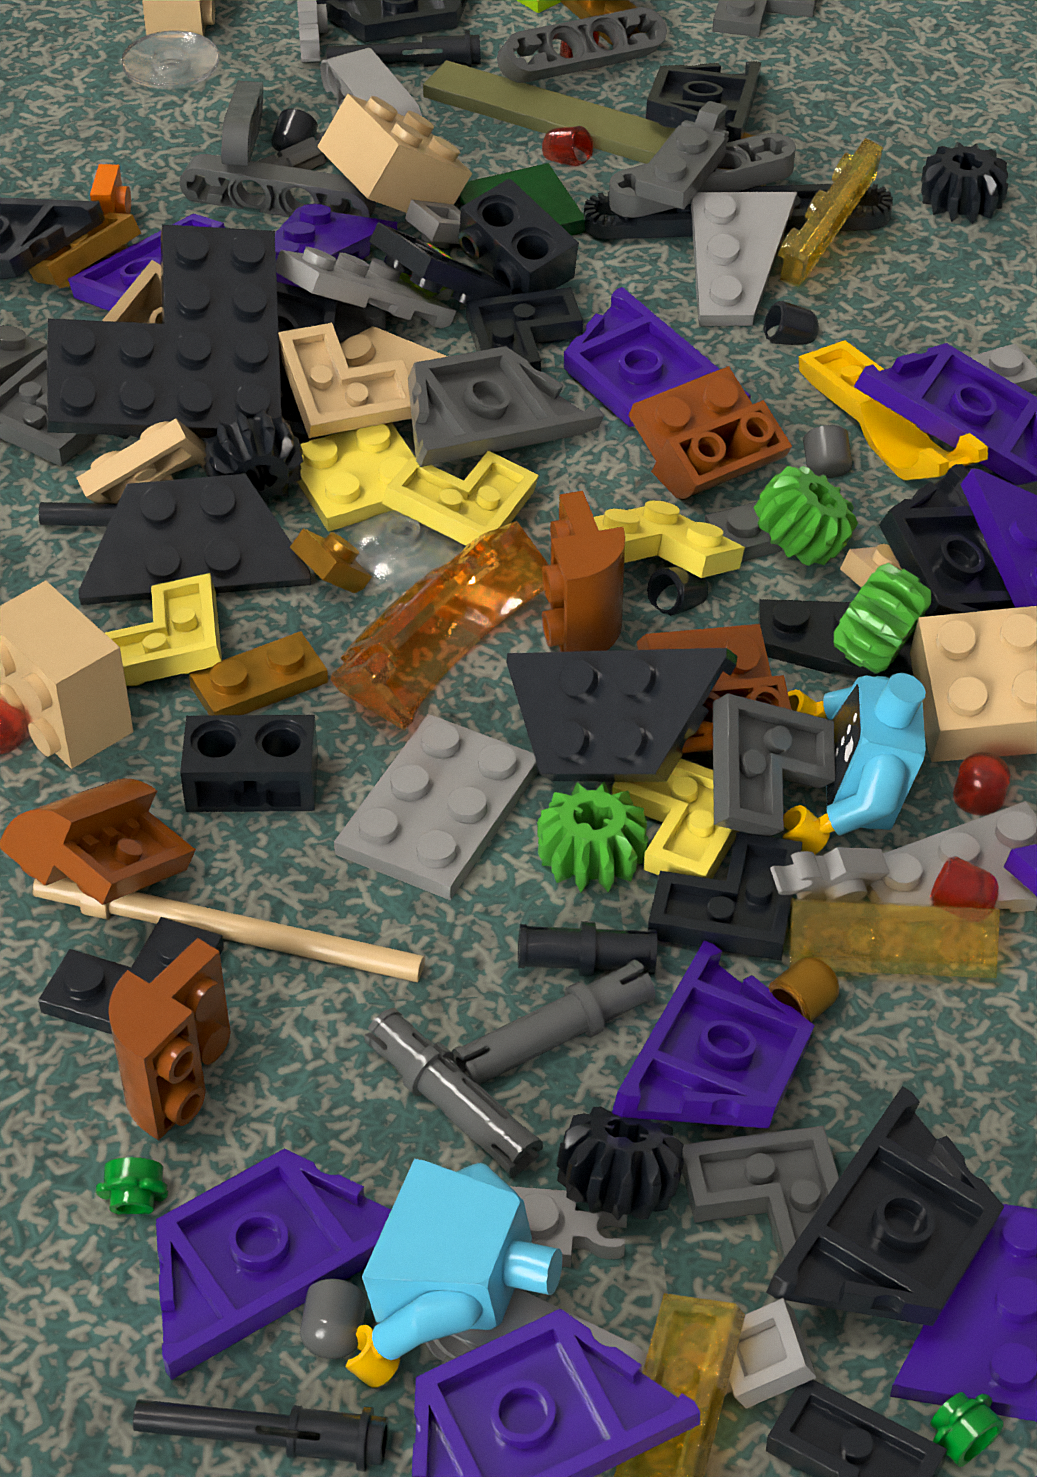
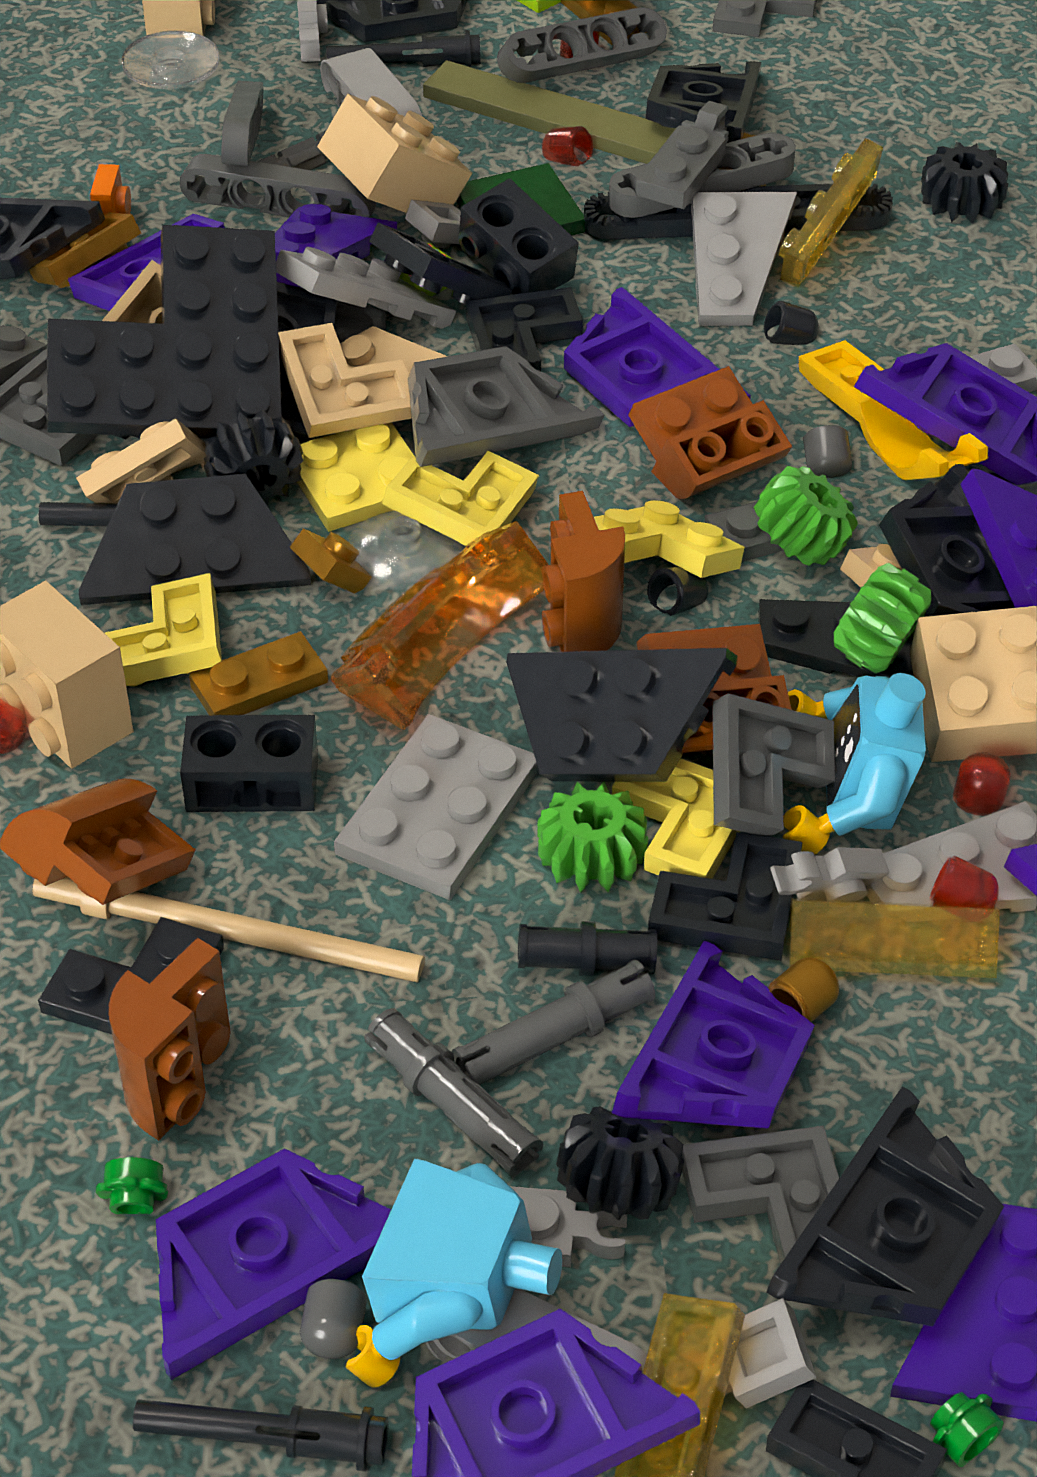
black piece [271,108,318,151] -> none

